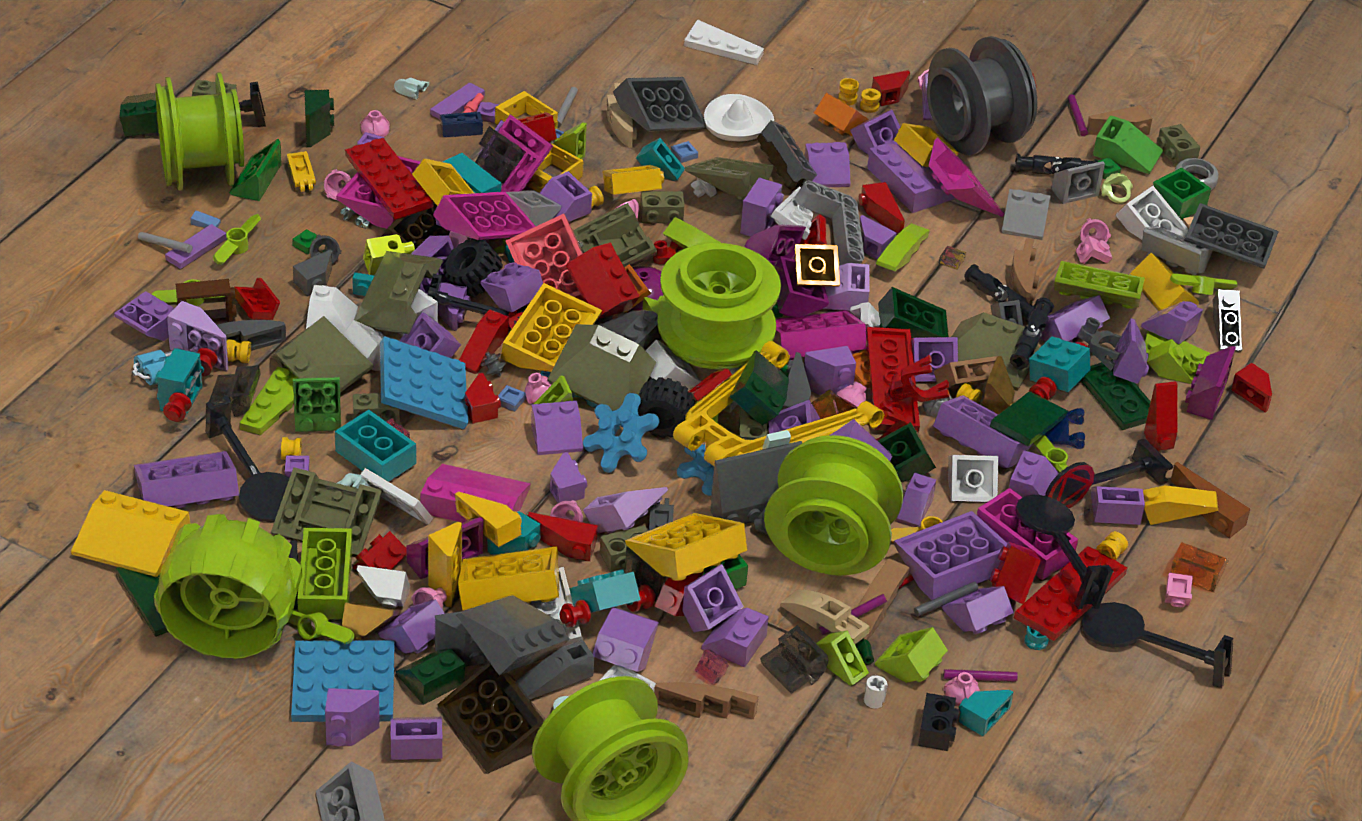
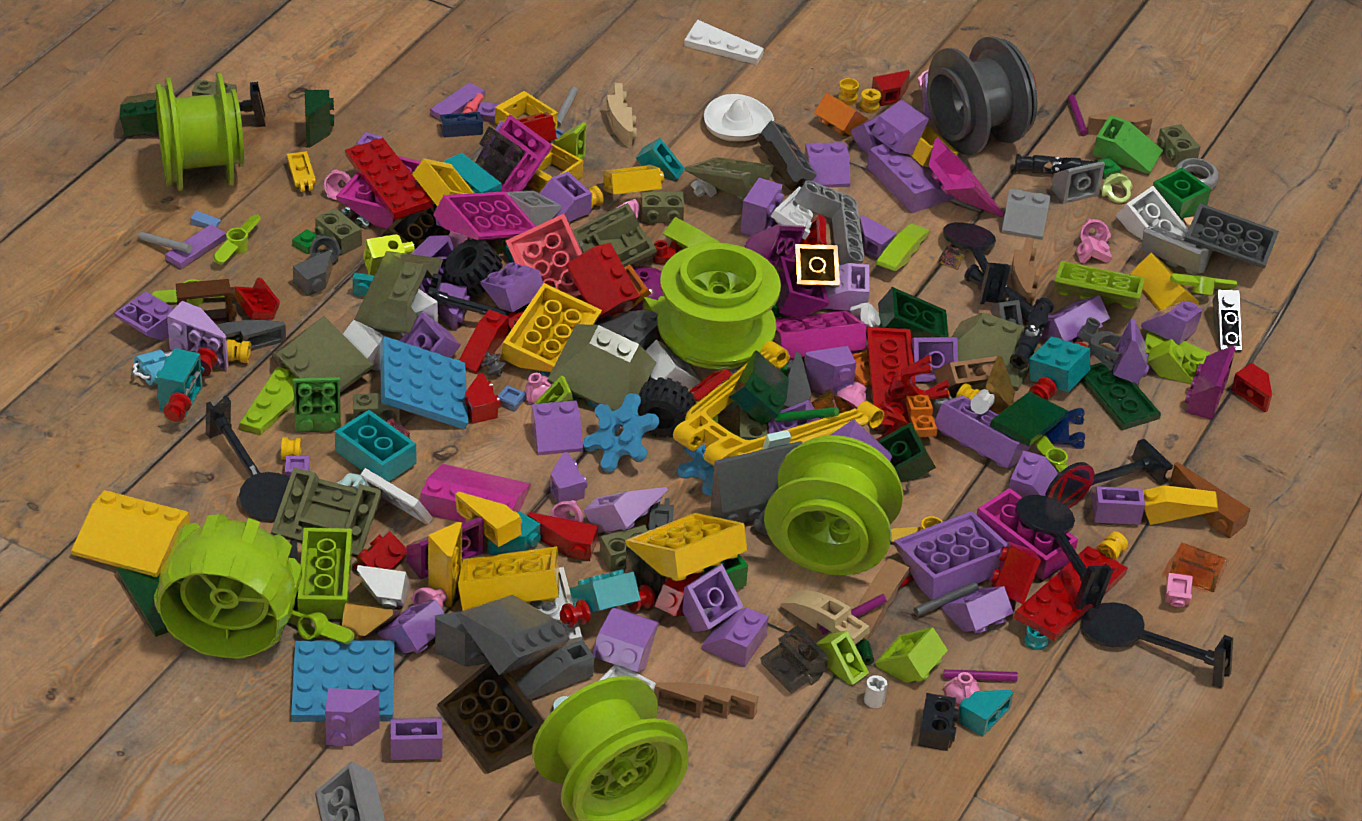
medium lavender slope [134,451,239,508] -> none
clear smoke brick [209,365,261,417] -> none
green slope [229,139,282,201] -> none
white slope [306,285,358,334] -> none
bright pink piece [360,110,390,137] -> none
light aqua piece [394,78,429,99] -> none
dark green slope [396,648,465,705] -> none
dark grey slope [613,77,706,131] -> none
medium blue tile [671,141,698,163] -> none
clear pink tile [695,649,729,684] -> none
red slope [859,182,905,235] -> none
medium lavender slope [897,473,936,527] -> none
white slope [948,455,998,502] -> none
red slope [1144,381,1178,451] -> none
none -> olive brick [315,208,362,255]
none -> green bar [775,407,839,422]
none -> medium lavender slope [871,100,929,155]
none -> orange slope [906,395,937,437]
none -> black piece [942,222,1010,305]
none -> white piece [970,389,994,414]

